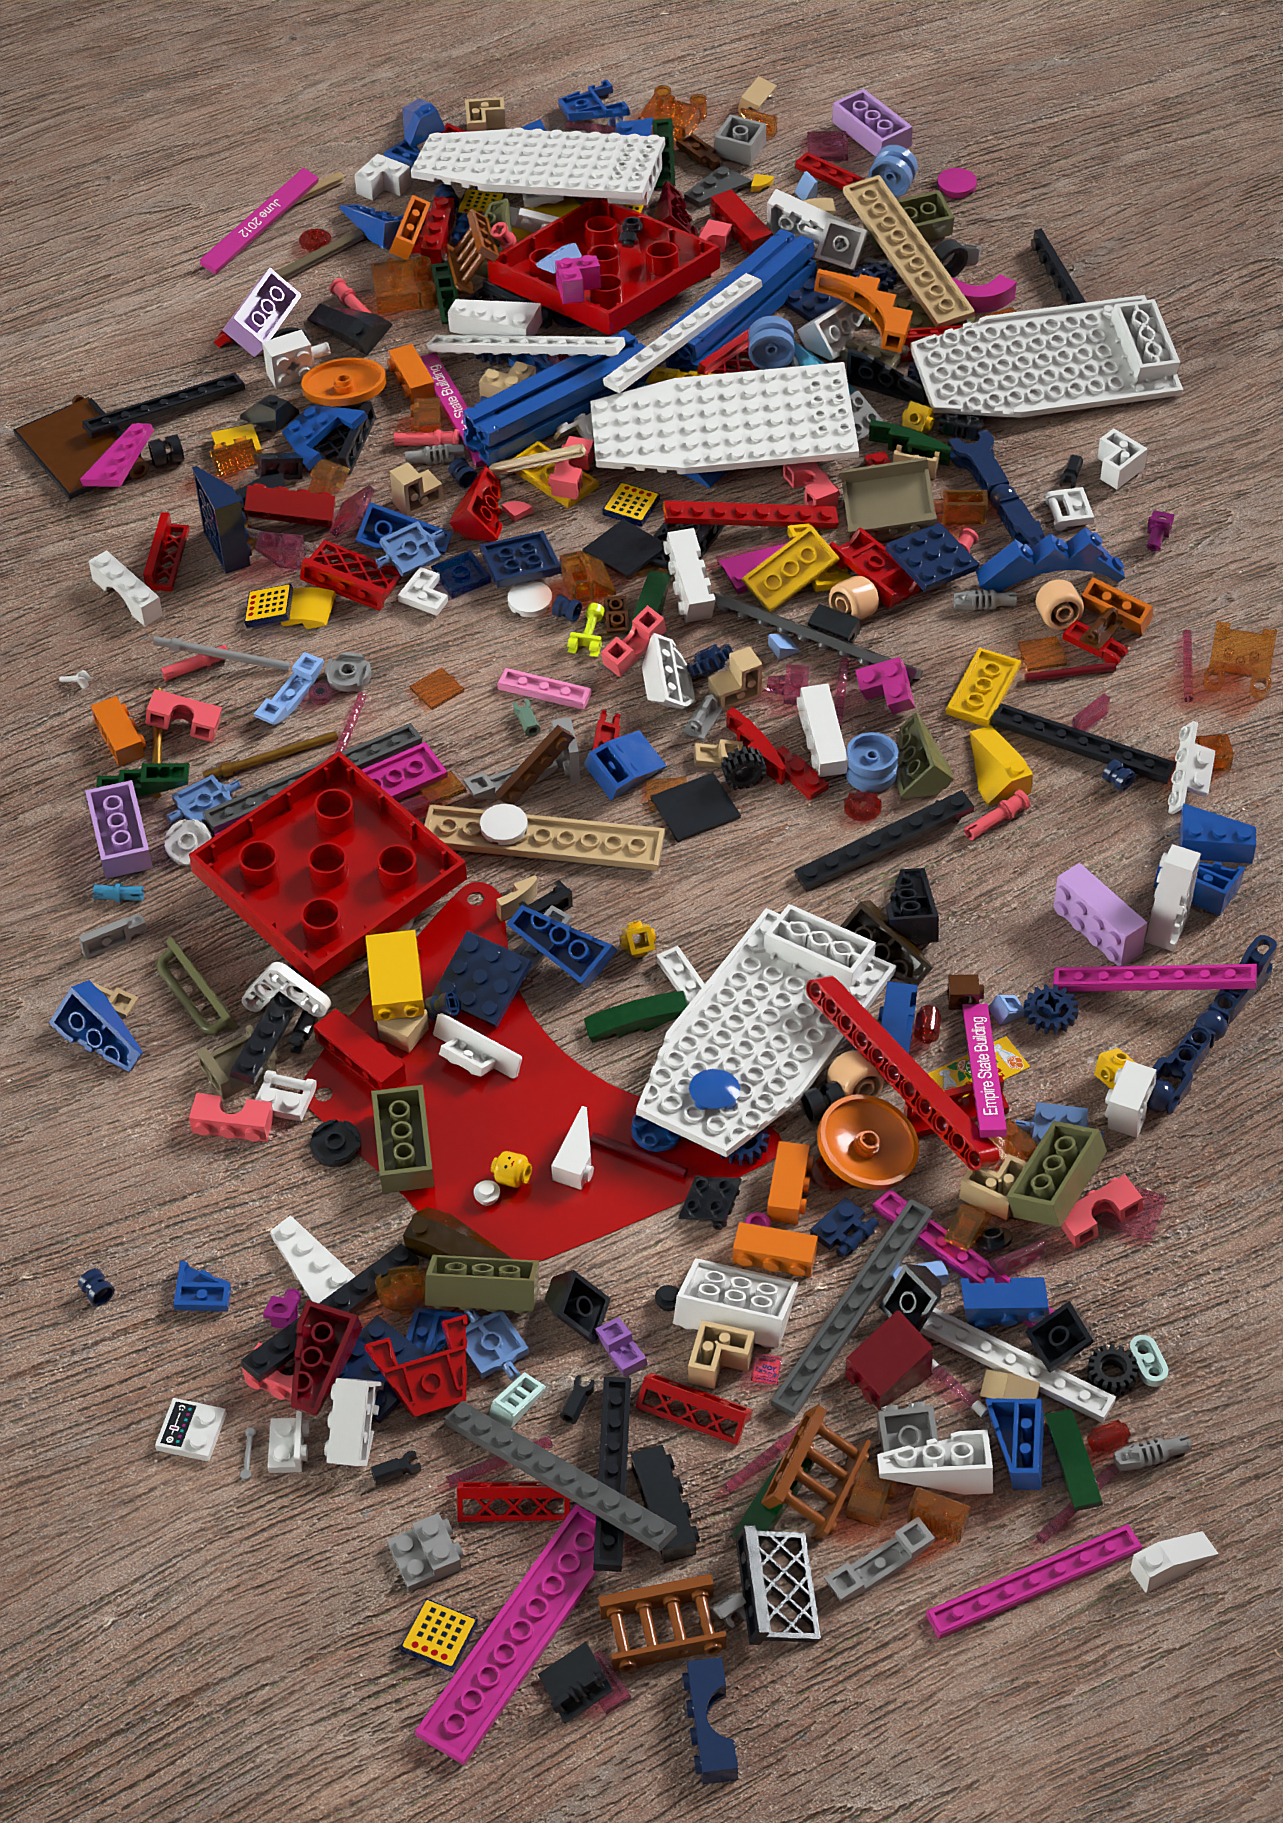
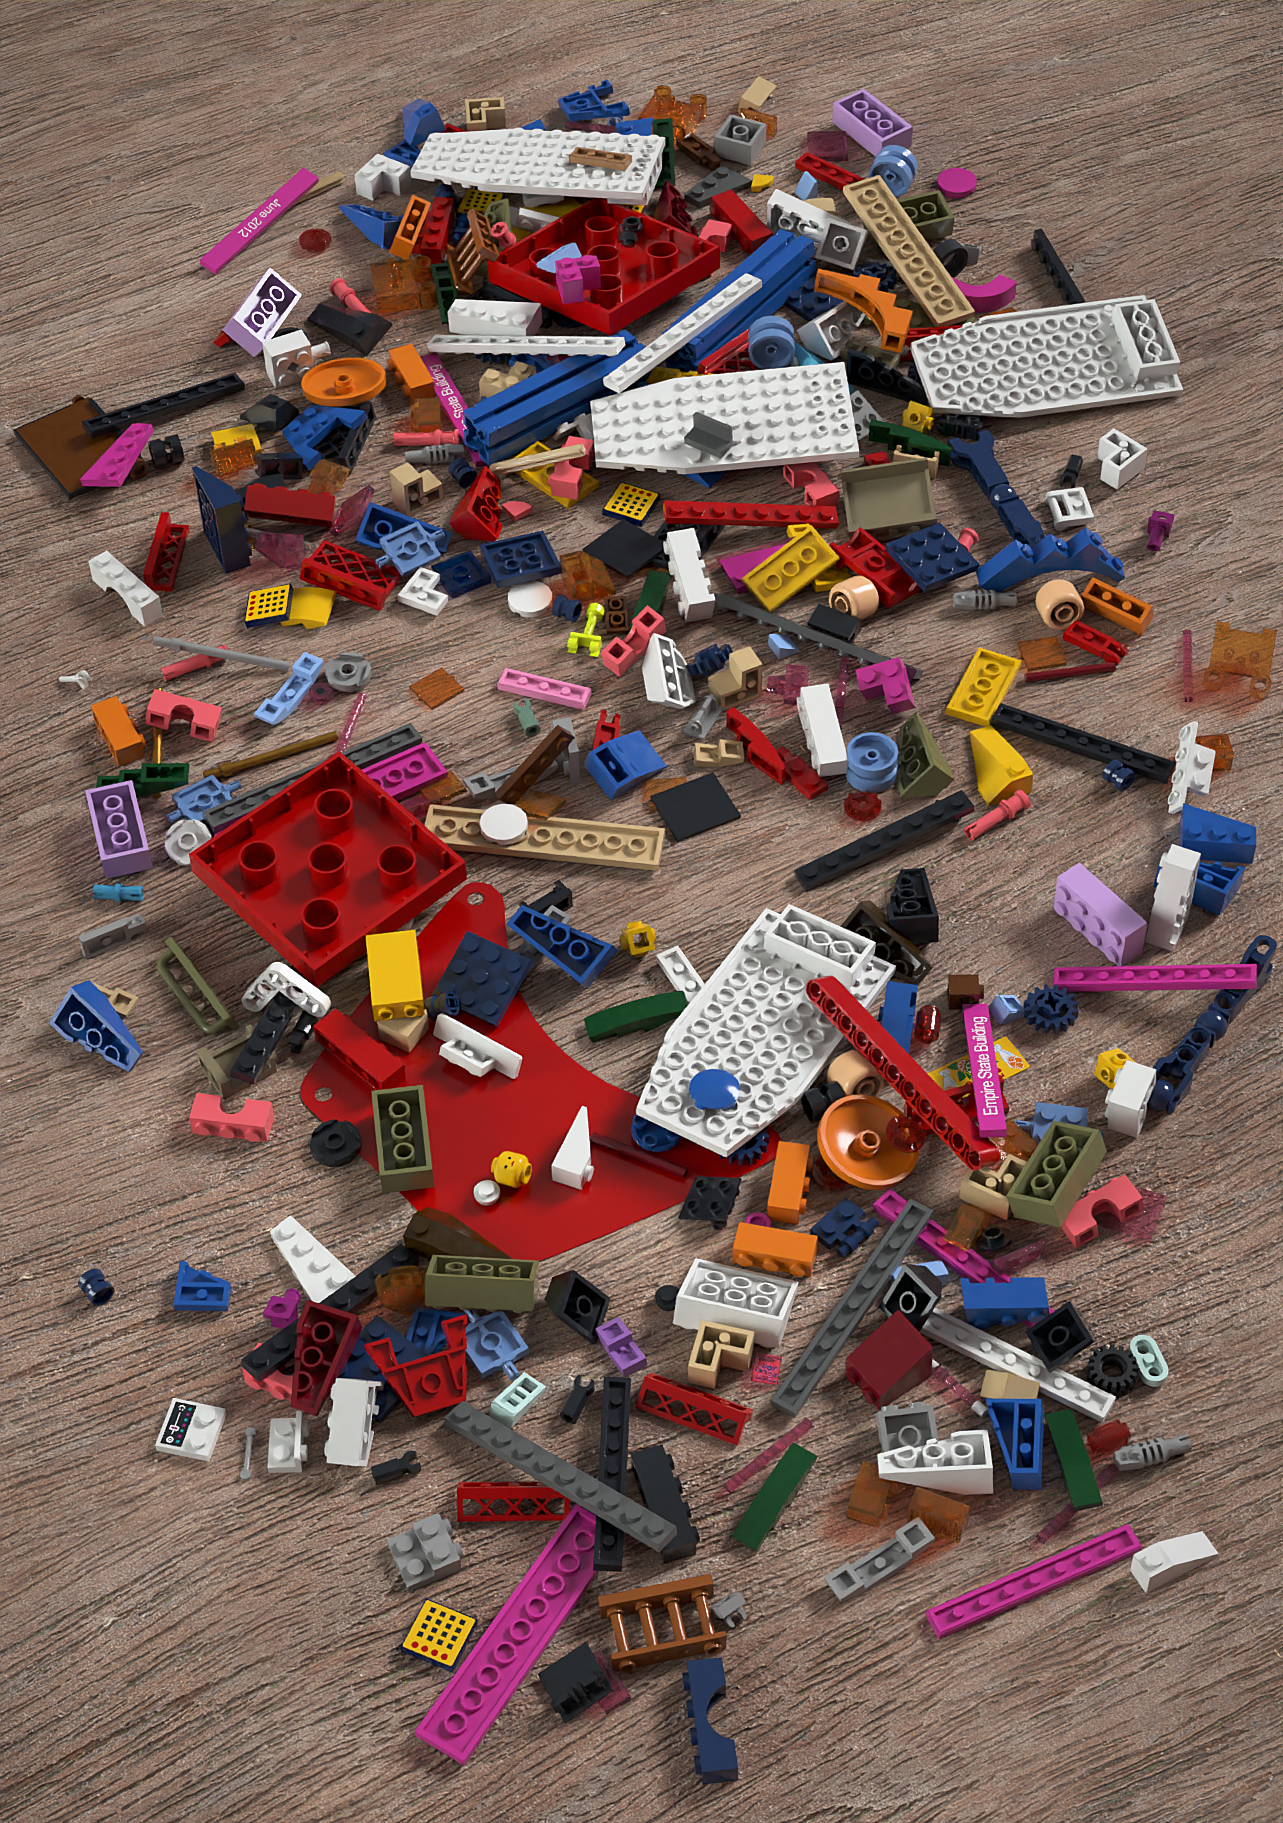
white plate [255,1070,317,1122] -> none
dark tan axle [275,228,365,280] -> none
clear pink bar [445,1435,553,1487] -> none
tan slope [496,875,537,921] -> none
black tyre [721,746,767,789] -> none
fence [735,1525,821,1645] -> none
dark orange fence [761,1404,872,1541] -> none
clear orange slope [940,490,988,525] -> none
clear pink tile [1072,693,1110,731] -> none
reddish brown hinge [1079,607,1123,650] -> none
none -> clear orange piece [514,789,566,821]
none -> medium nougat tile [569,147,632,171]
none -> dark grey panel [684,412,733,459]
none -> clear red gear [886,1114,927,1153]

